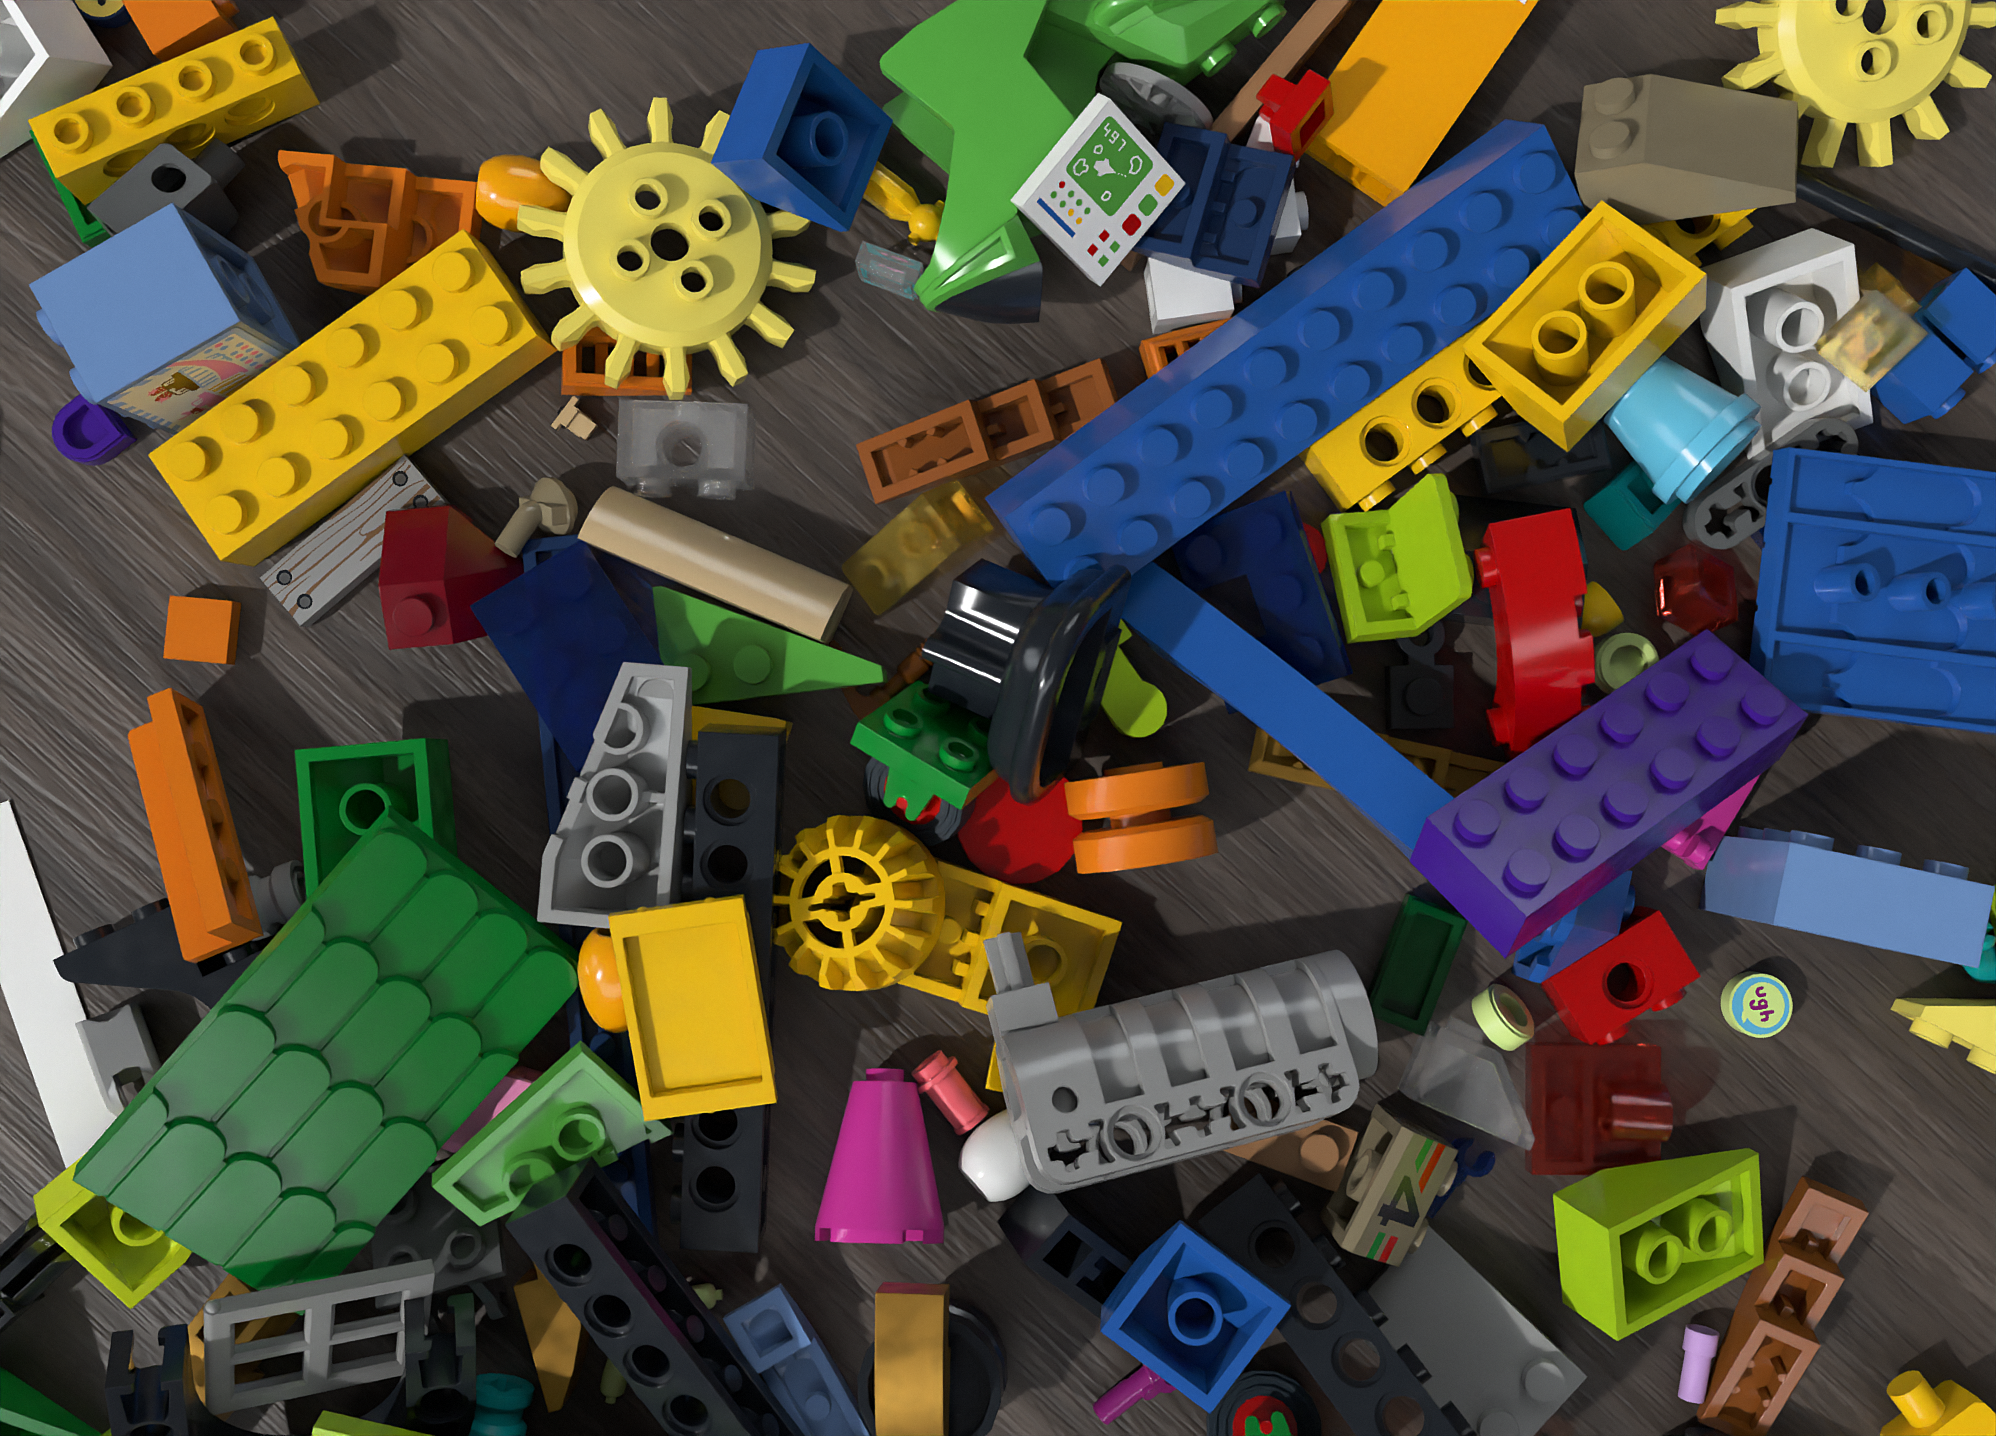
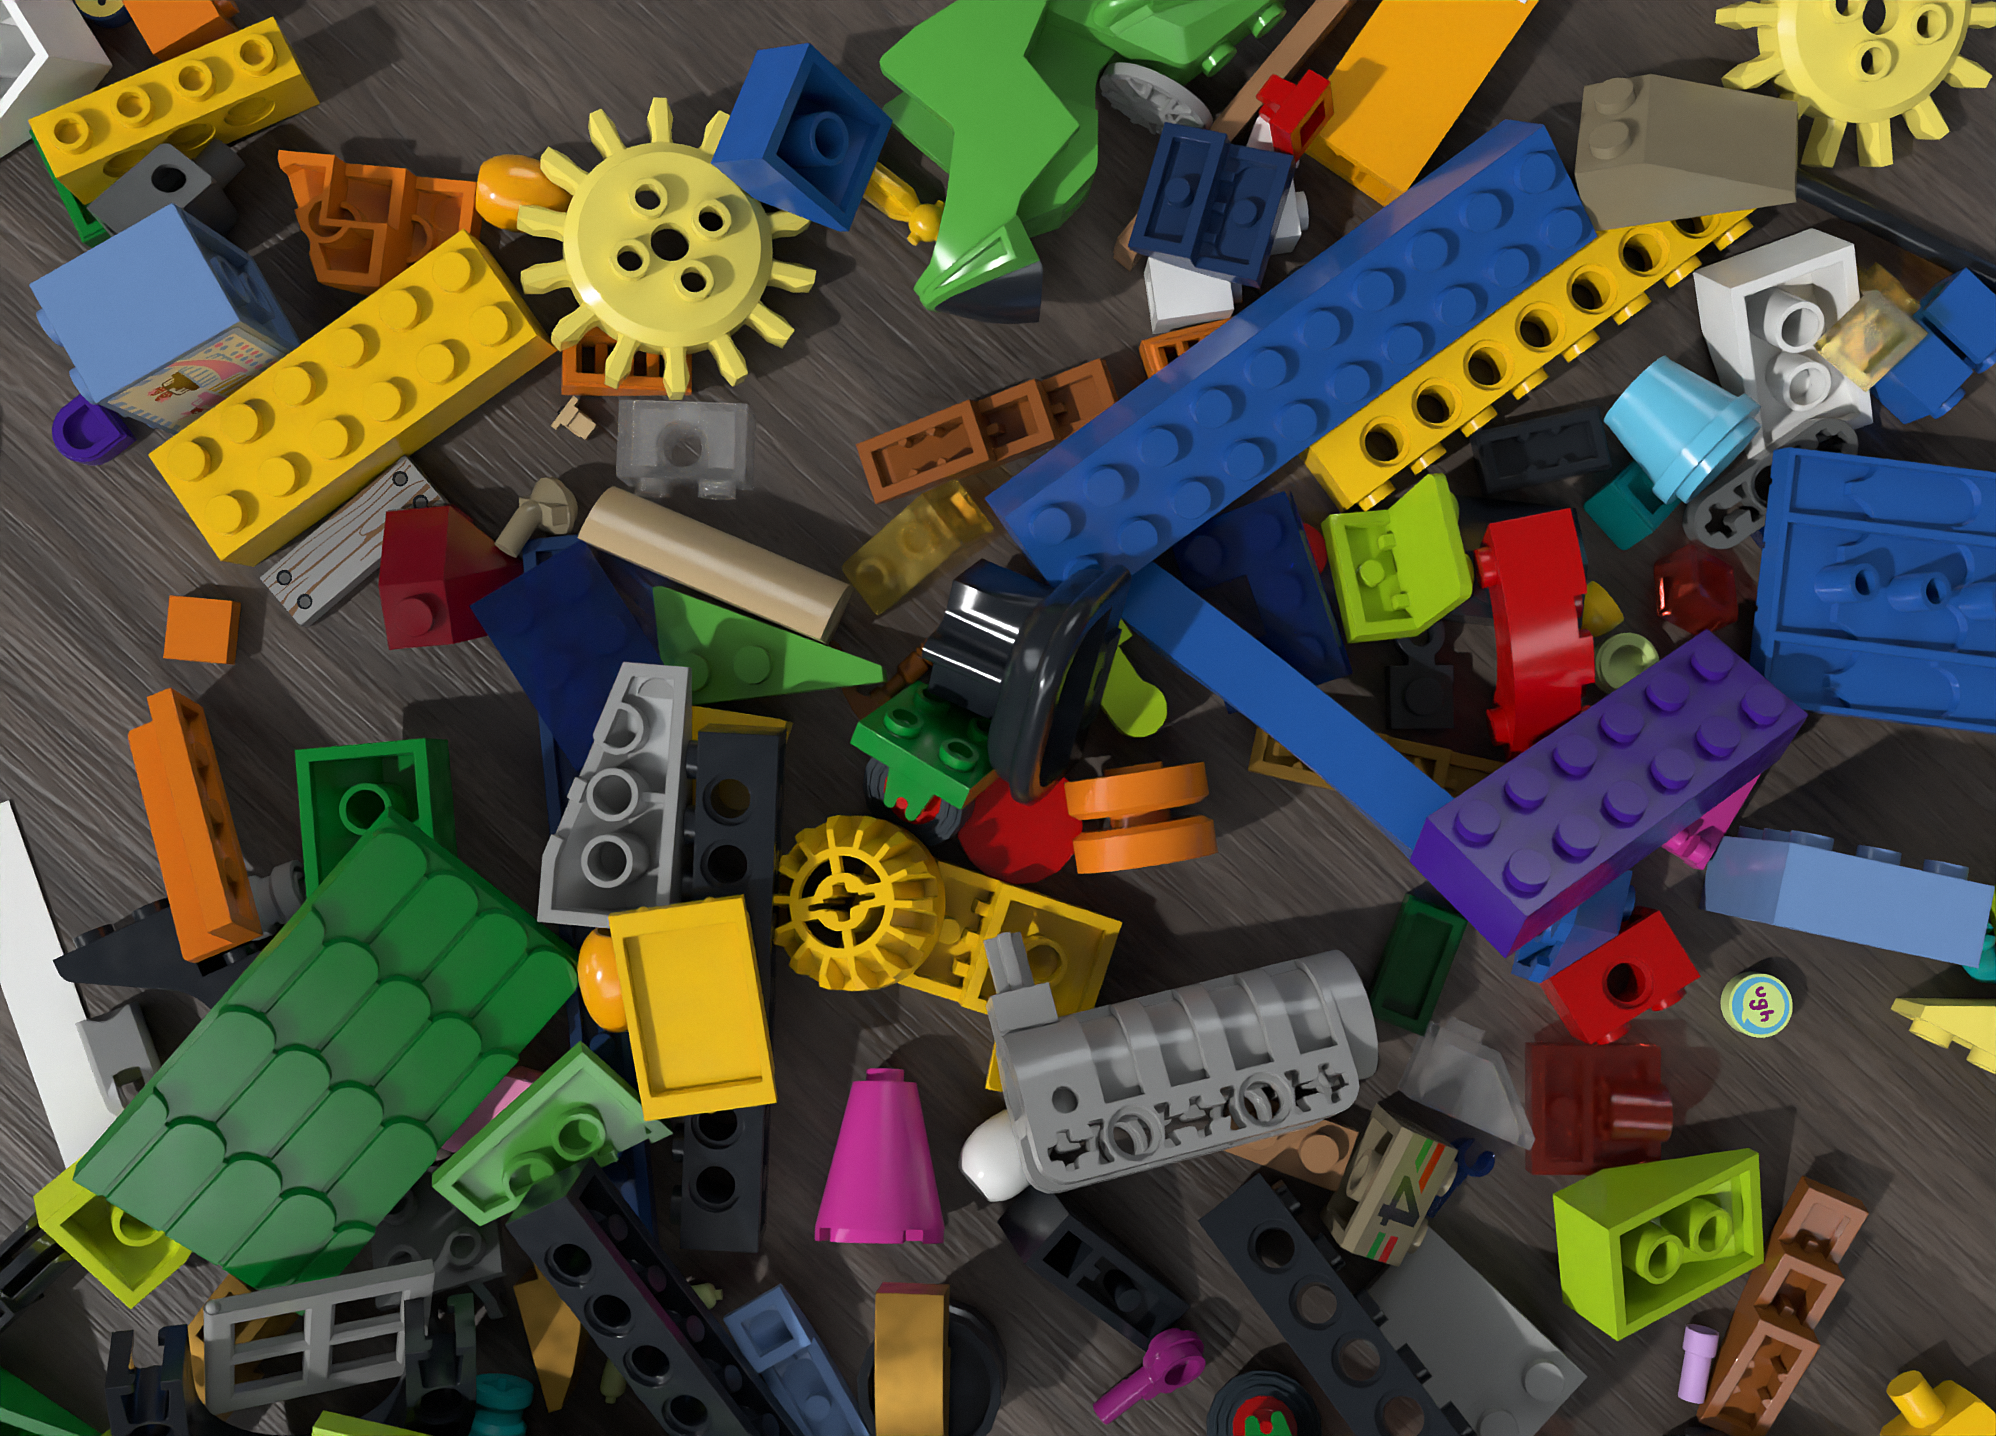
clear tile [855,241,924,301] -> none
coral pin [911,1050,990,1136] -> none
white tile [1010,93,1186,287] -> none
blue slope [1100,1220,1291,1414] -> none
yellow slope [1463,200,1707,452] -> none
yellowish green tile [1472,984,1534,1051] -> none

